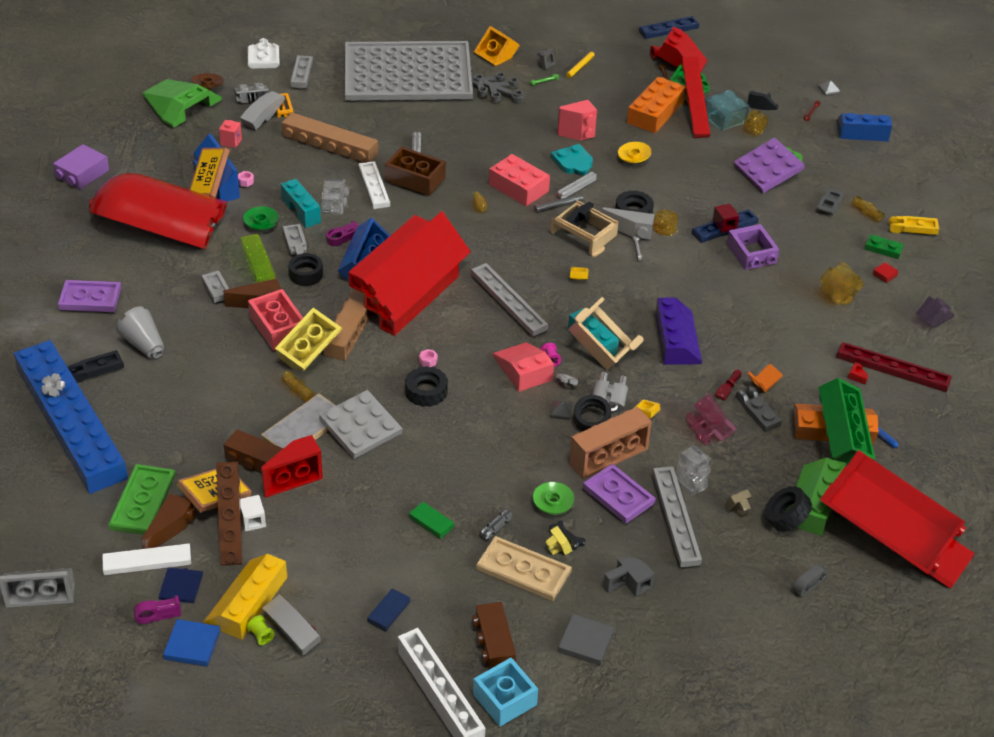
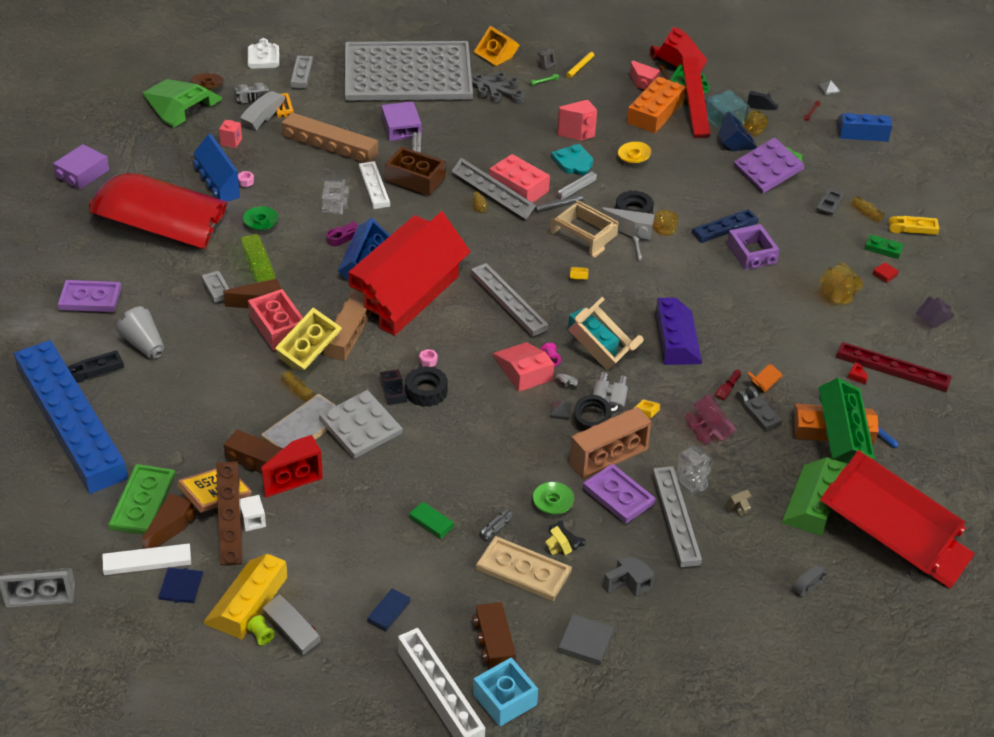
light grey plant [42,373,66,398] -> none
magenta piece [133,596,181,624] -> none
blue tile [163,619,221,667] -> none
tile [190,147,230,197] -> none
teal arch [280,179,321,228] -> none
light grey hinge [283,224,307,256] -> none
black tyre [288,253,323,286] -> none
black slope [565,202,594,233] -> none
dark blue tile [639,16,699,39] -> none
dark red brick [713,203,739,233] -> none
black tyre [764,486,812,532] -> none
none -> black slope [380,369,407,404]
none -> medium lavender brick [381,102,422,141]
none -> light grey plate [452,158,536,220]
none -> coral slope [630,61,660,90]
none -> dark blue slope [719,112,757,151]

